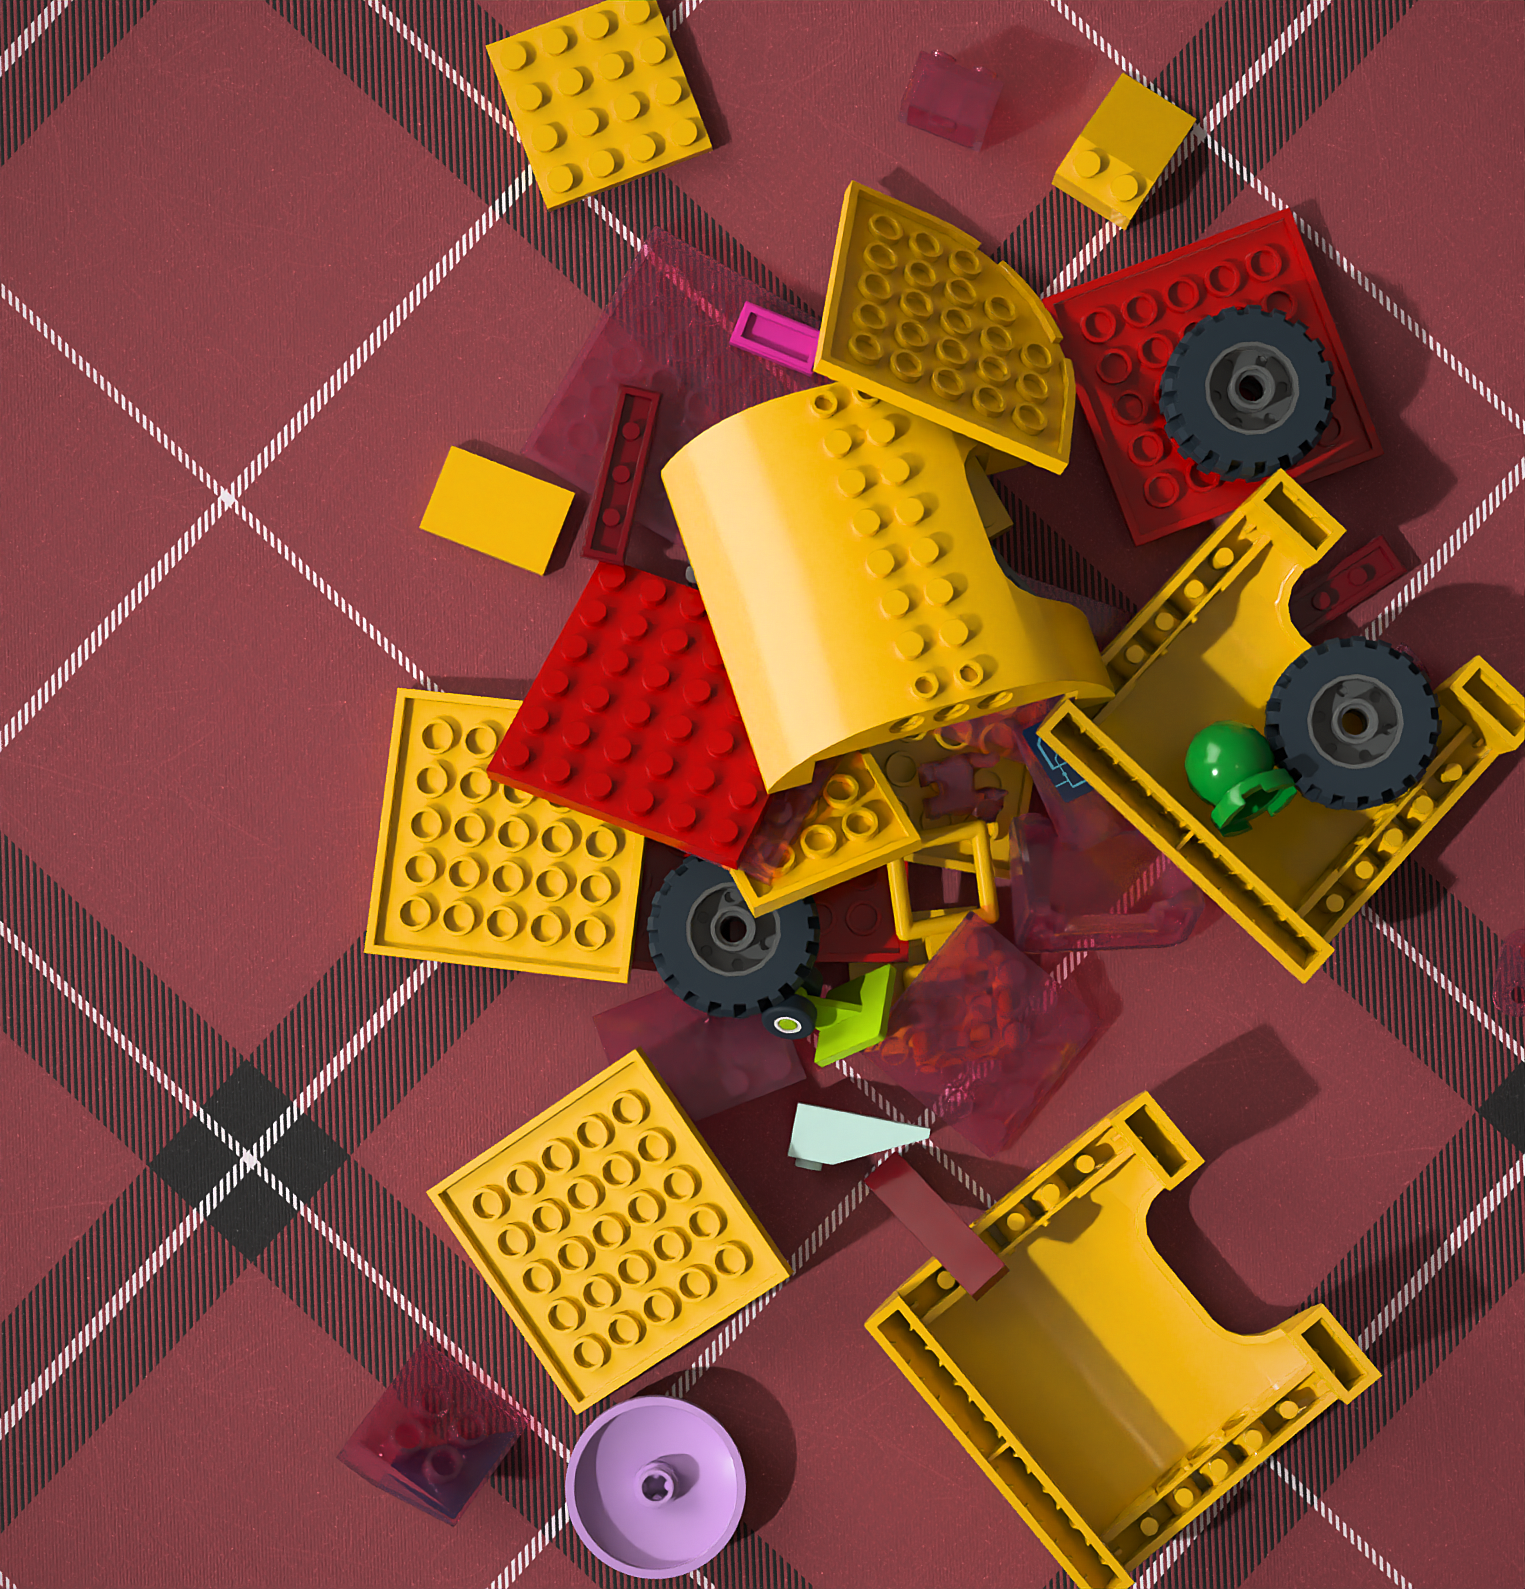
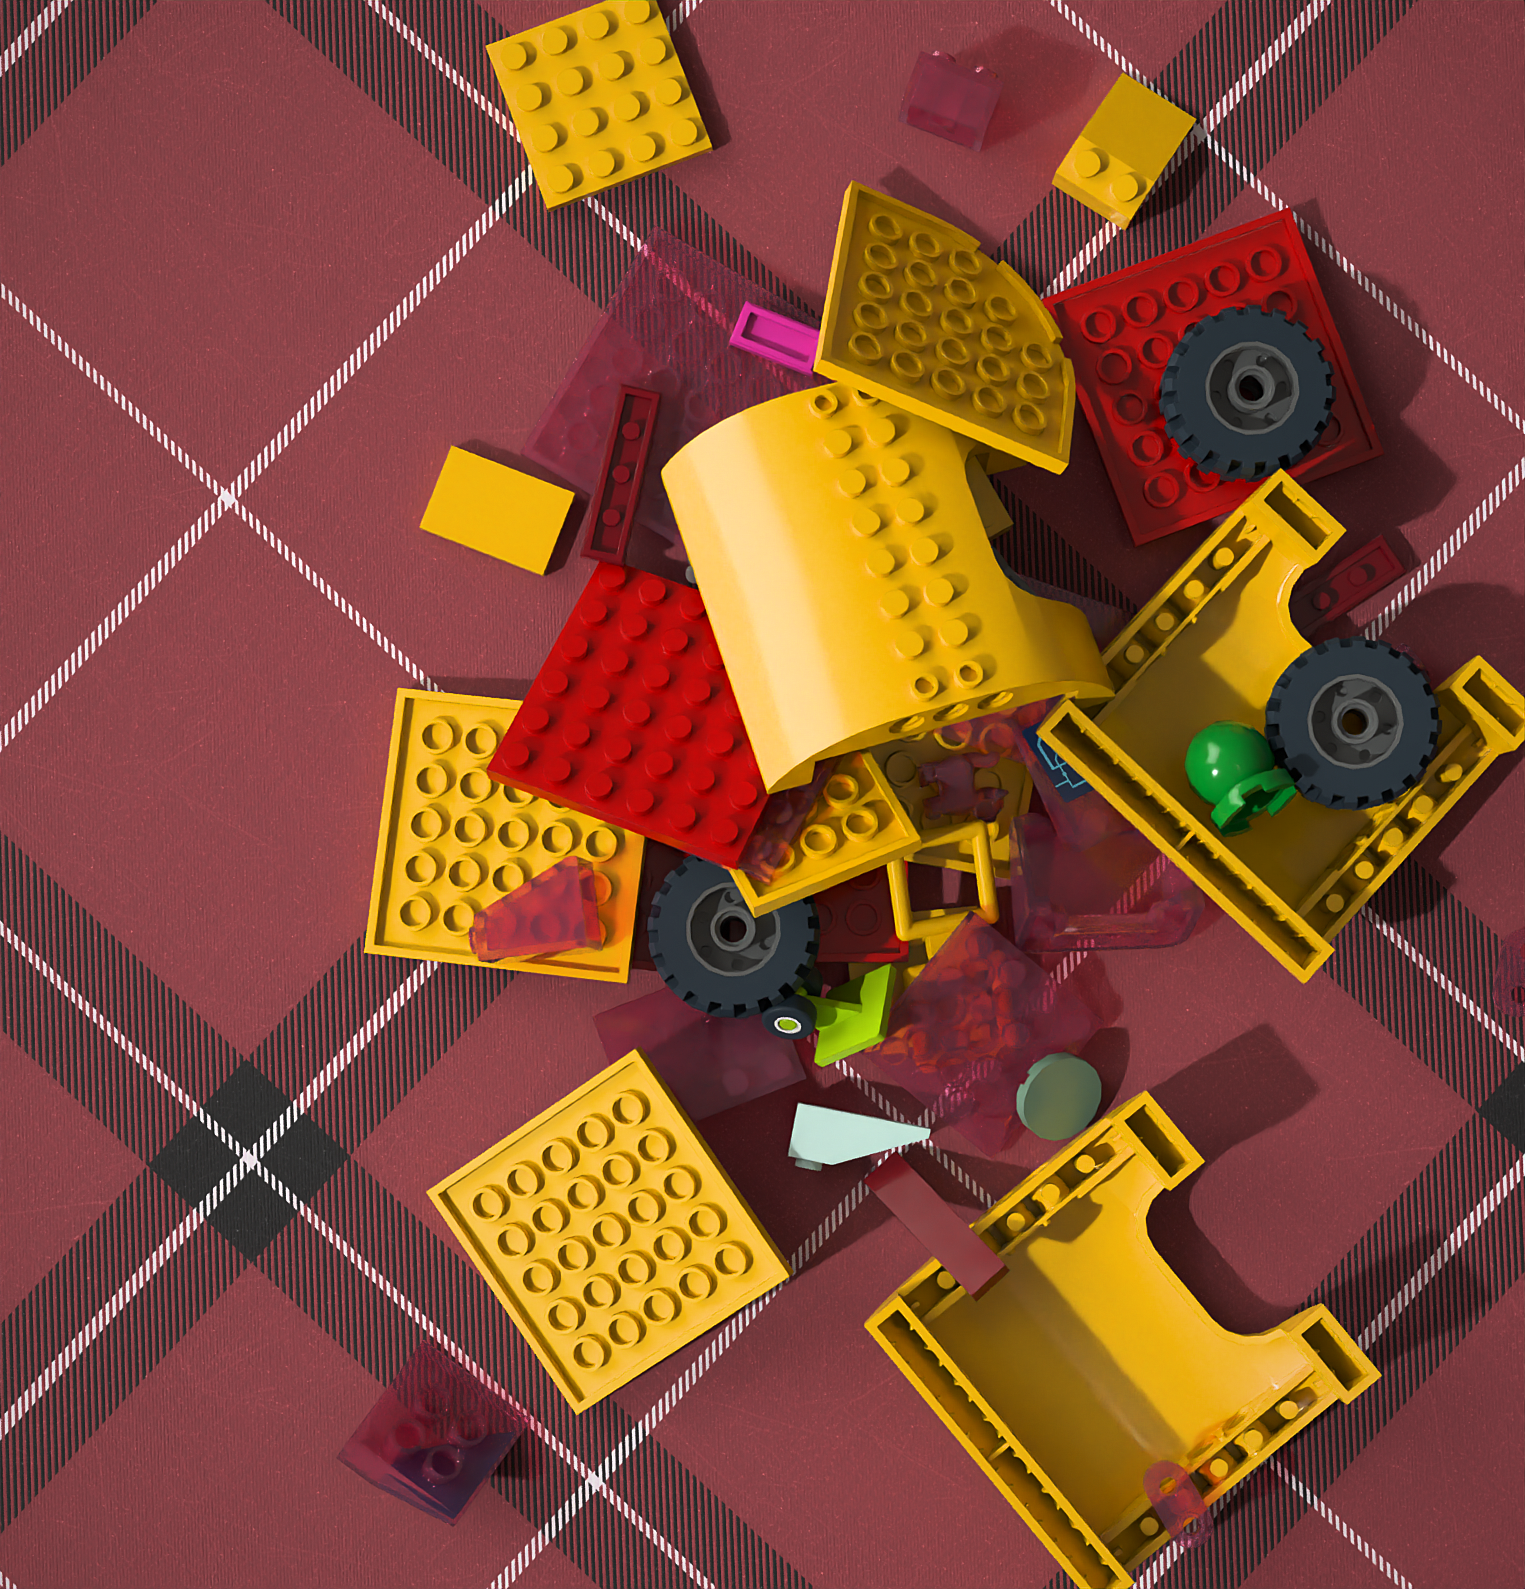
lavender dish [565,1395,746,1579] -> none
none -> clear pink slope [469,856,603,965]
none -> sand green tile [1016,1052,1102,1141]
none -> clear pink plate [1143,1460,1214,1548]

